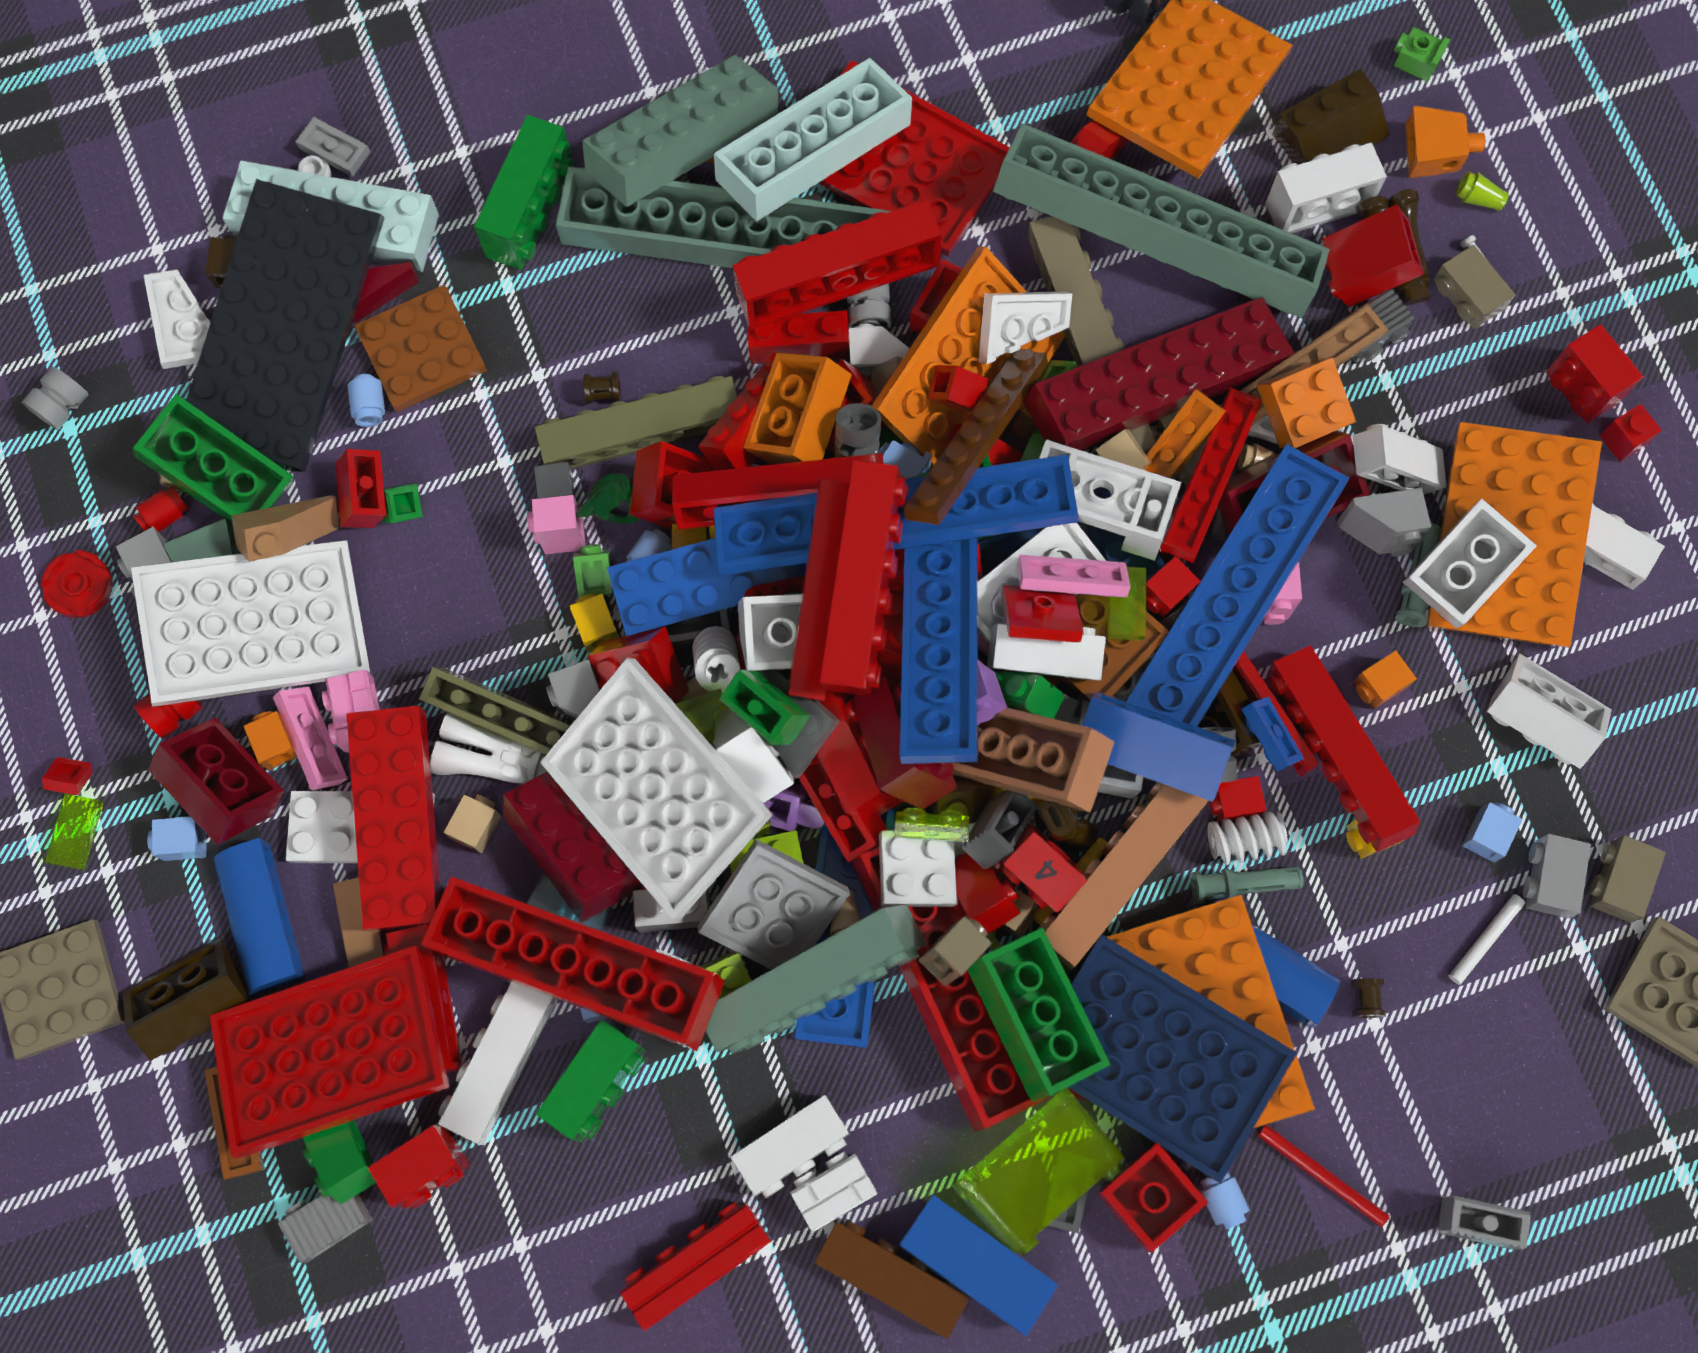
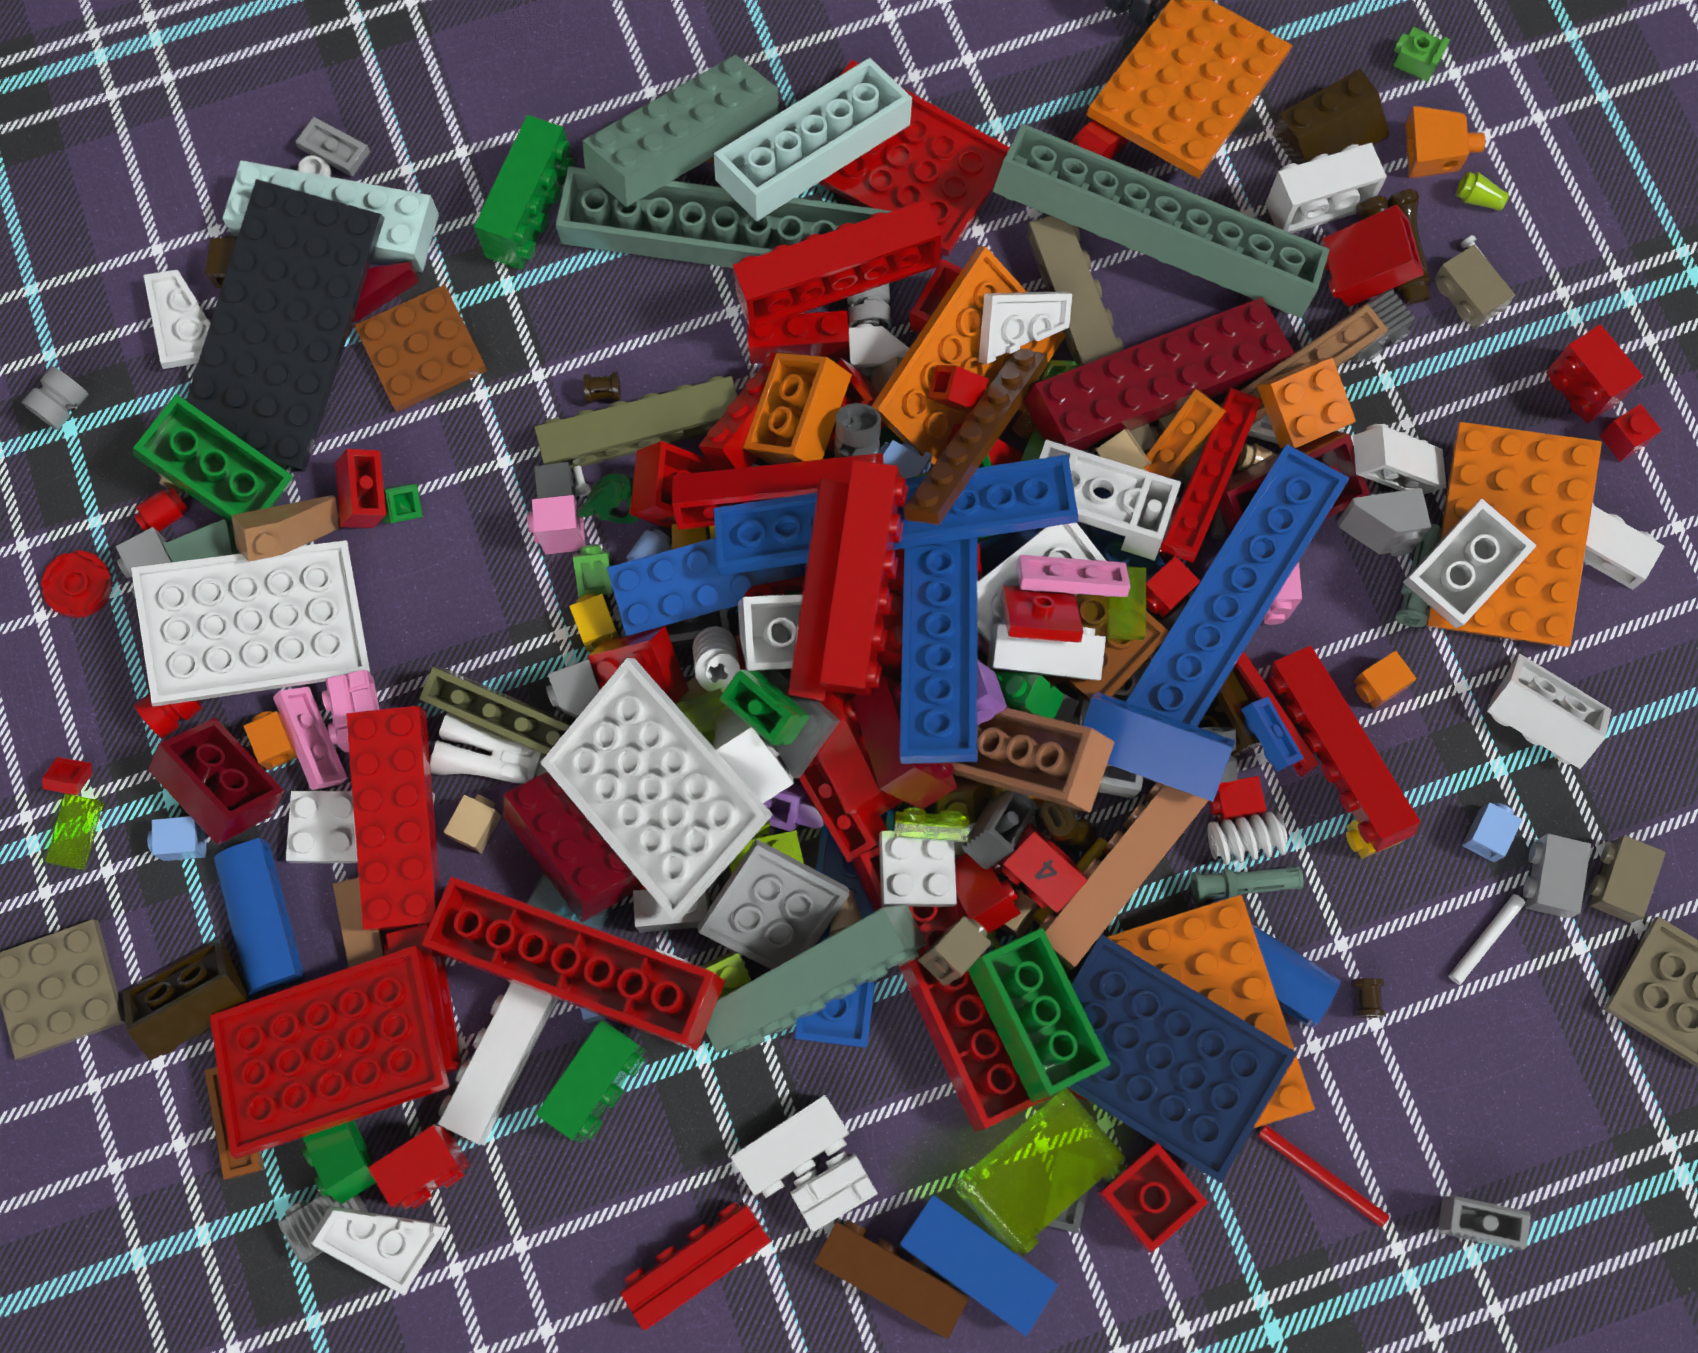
light blue brick [347,374,385,427] -> none
light blue brick [1200,1172,1250,1229] -> none
none -> white wing [308,1206,446,1295]
none -> white piece [573,466,591,497]

